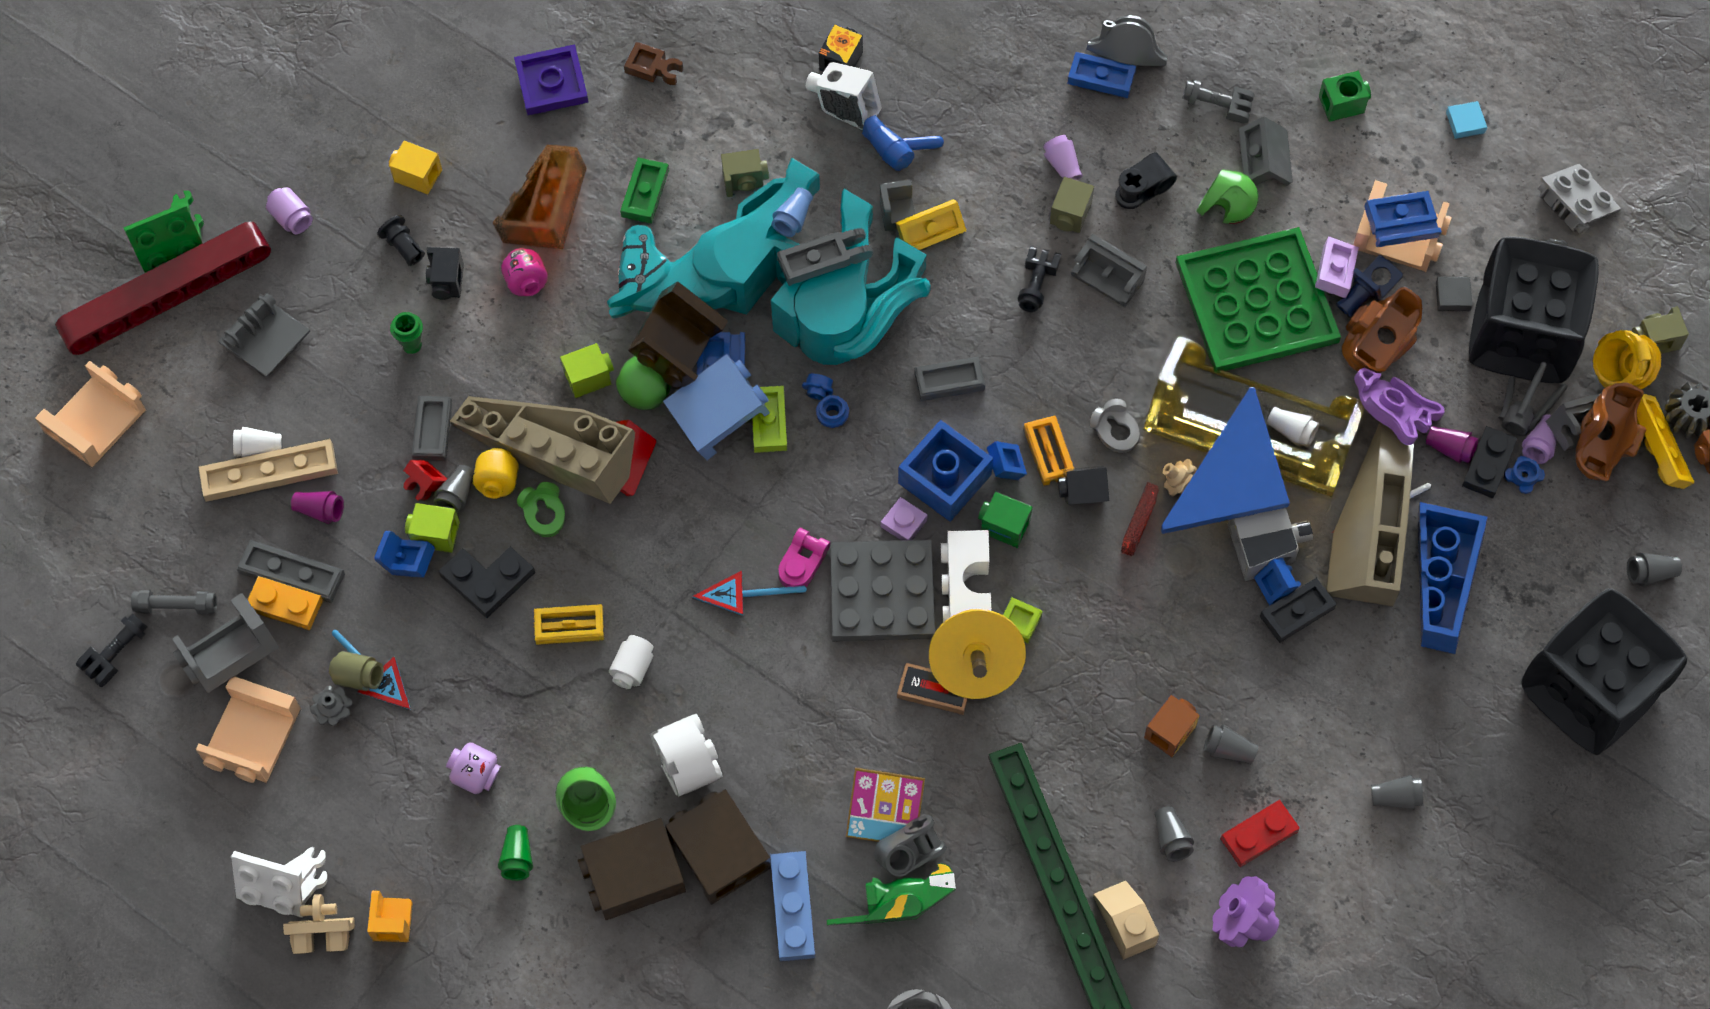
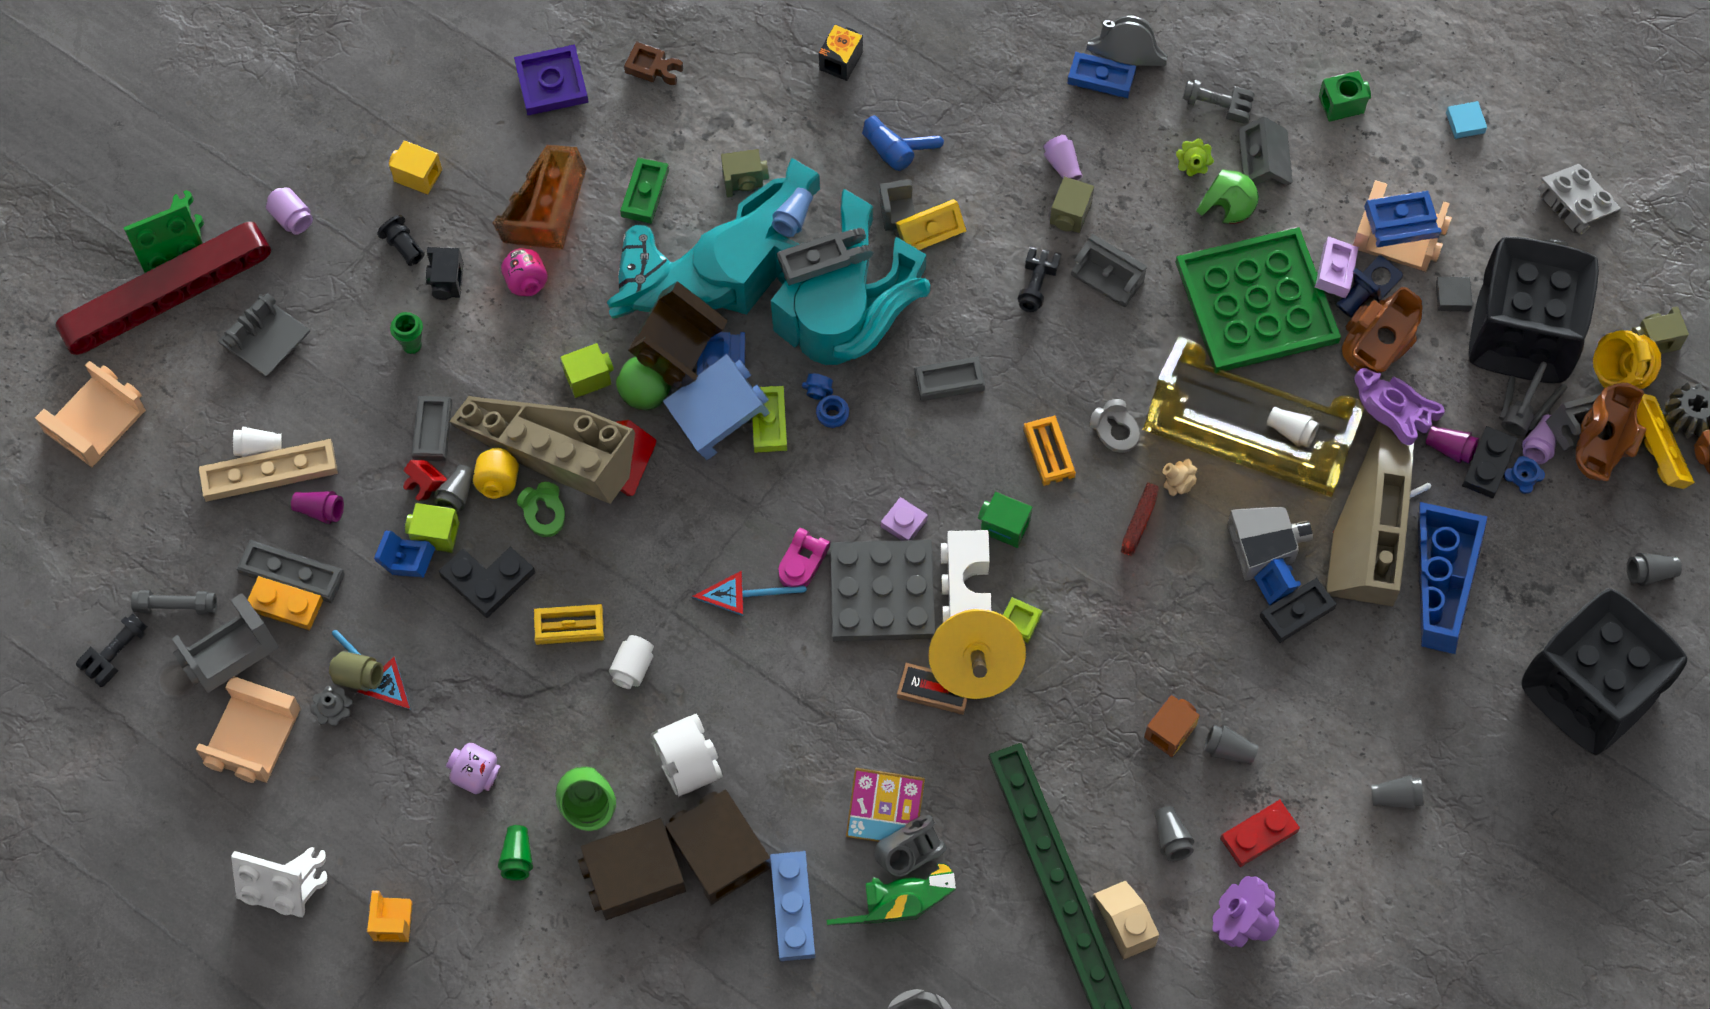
tan hips [283,894,355,954] -> none
white torso [806,62,882,130] -> none
blue brick [898,420,993,522] -> none
blue plate [987,441,1027,480] -> none
black brick [1058,466,1110,505] -> none
black piece [1115,152,1177,209] -> none
blue tile [1161,387,1290,534] -> none
none -> lime plant [1176,138,1214,176]

